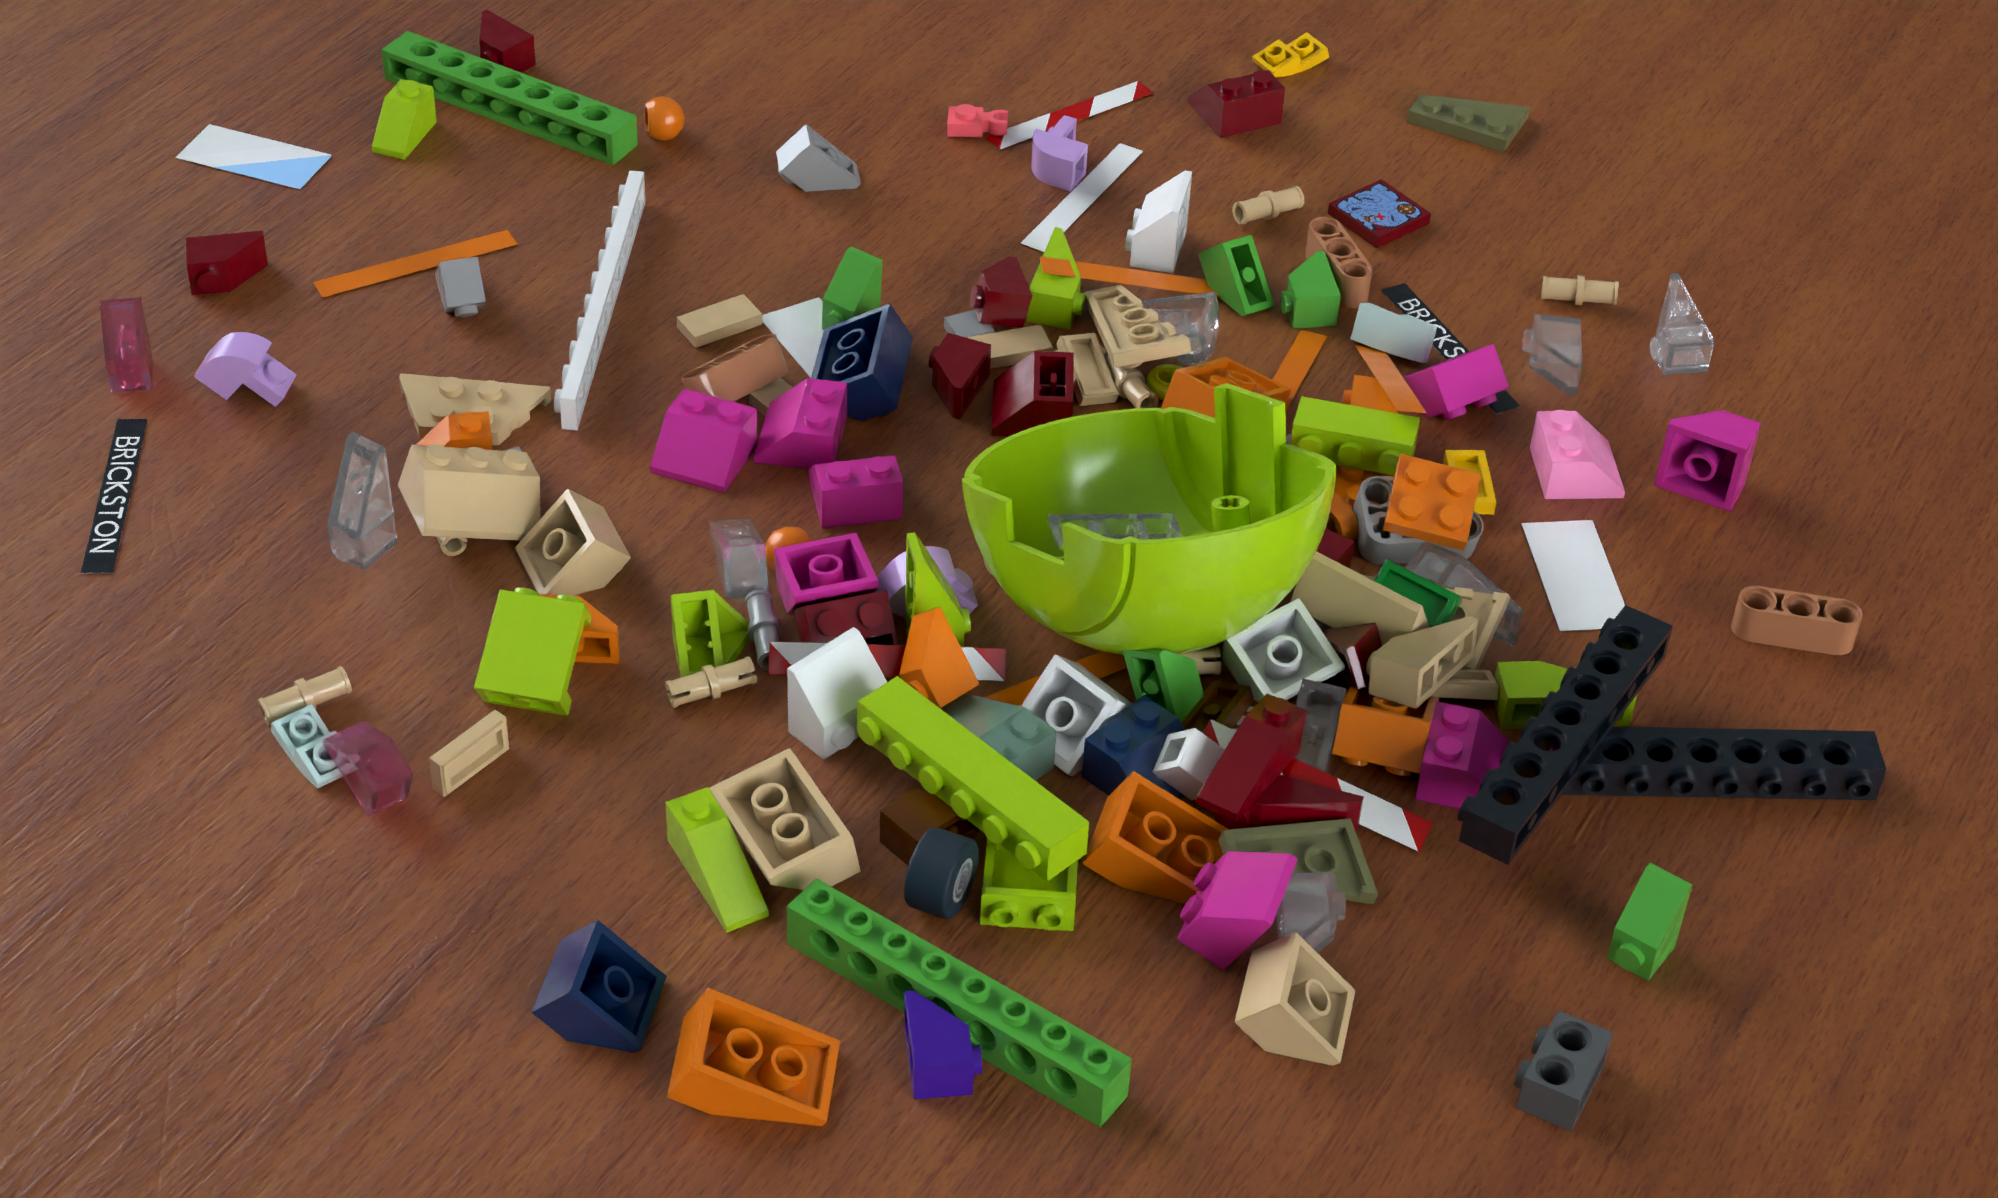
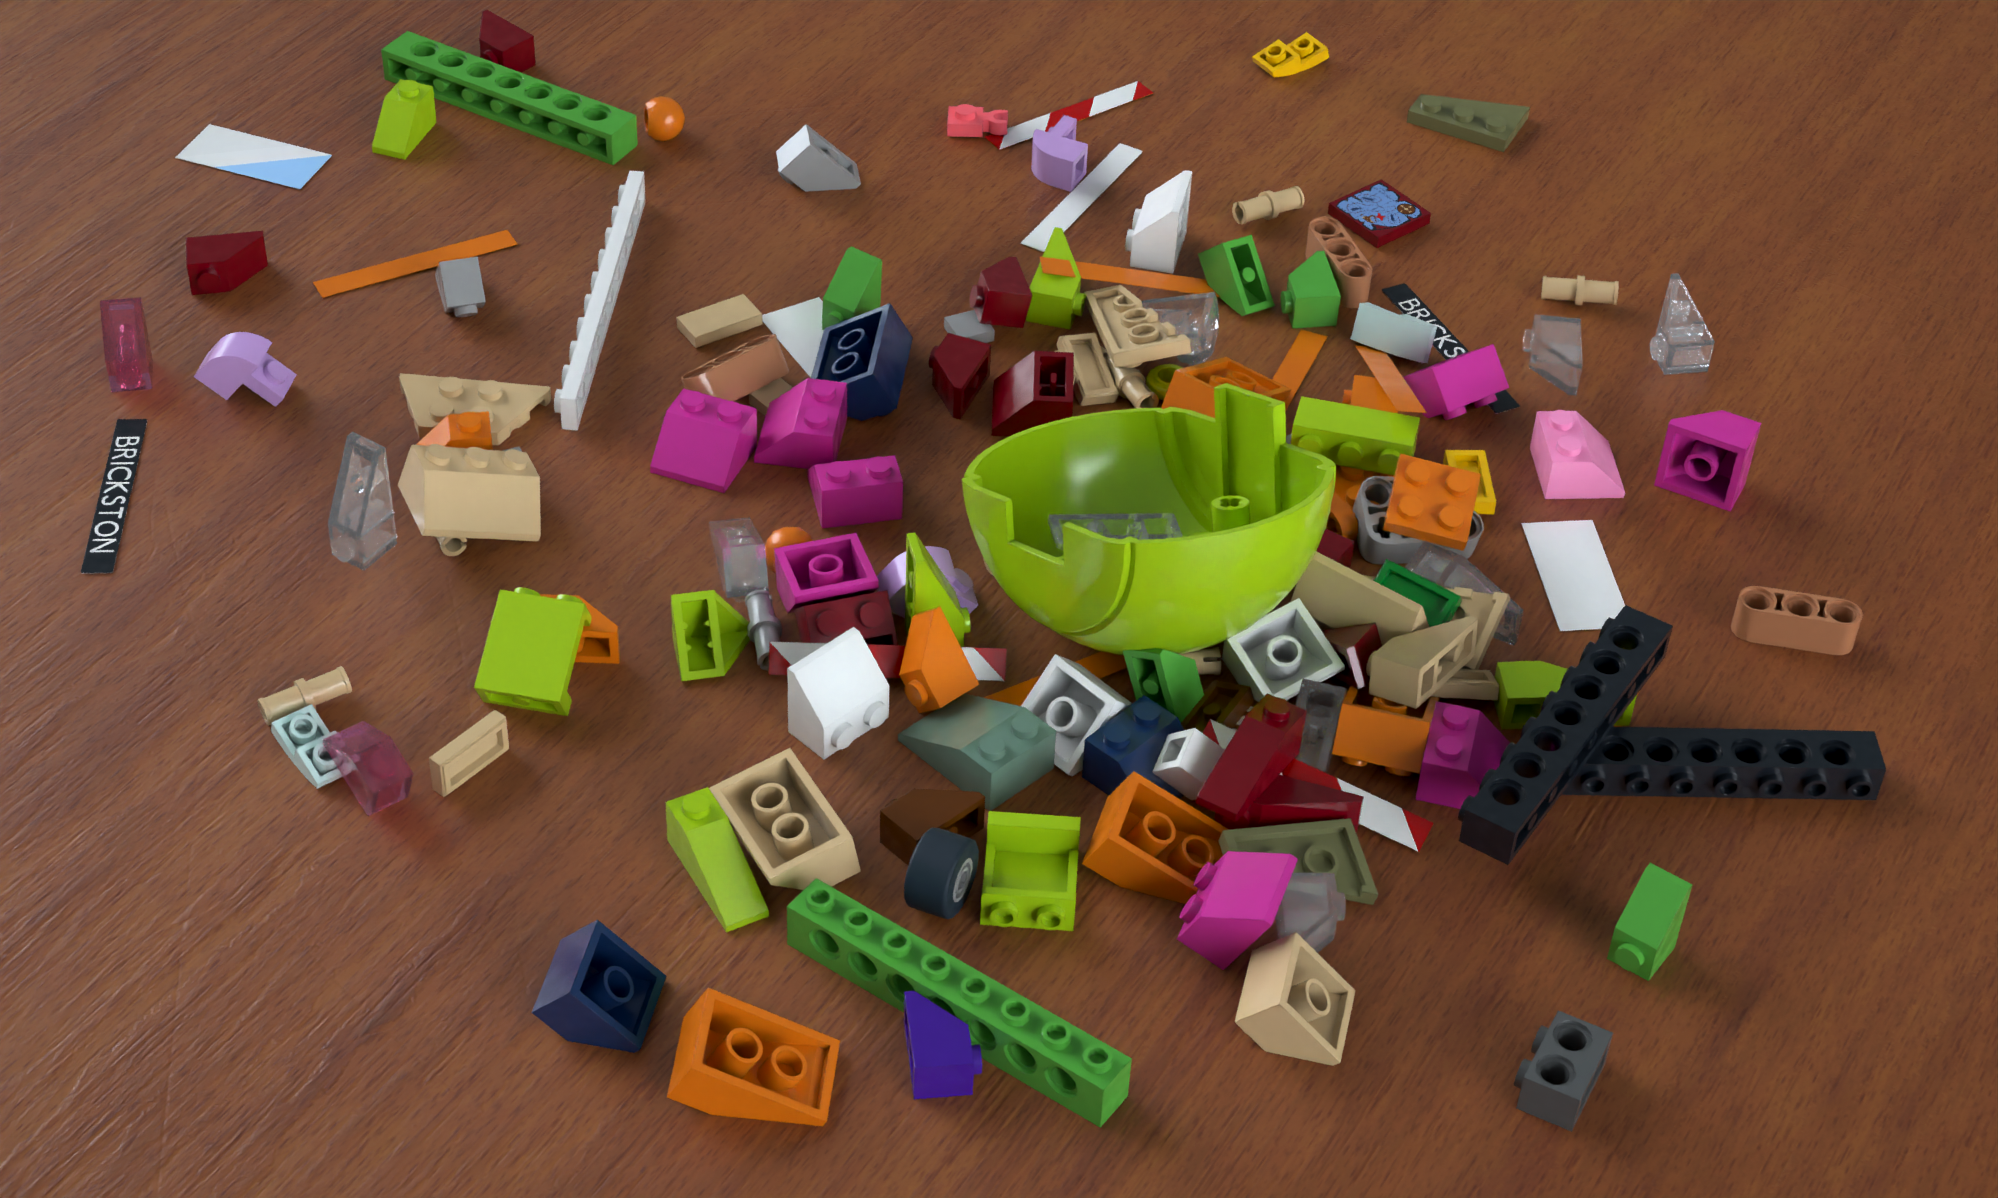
tan slope [515,488,631,595] -> none
tan pin [665,656,757,708] -> none
lime brick [857,676,1089,881] -> none
tan tile [968,325,1053,369] -> none
dark red slope [1188,70,1285,138] -> none

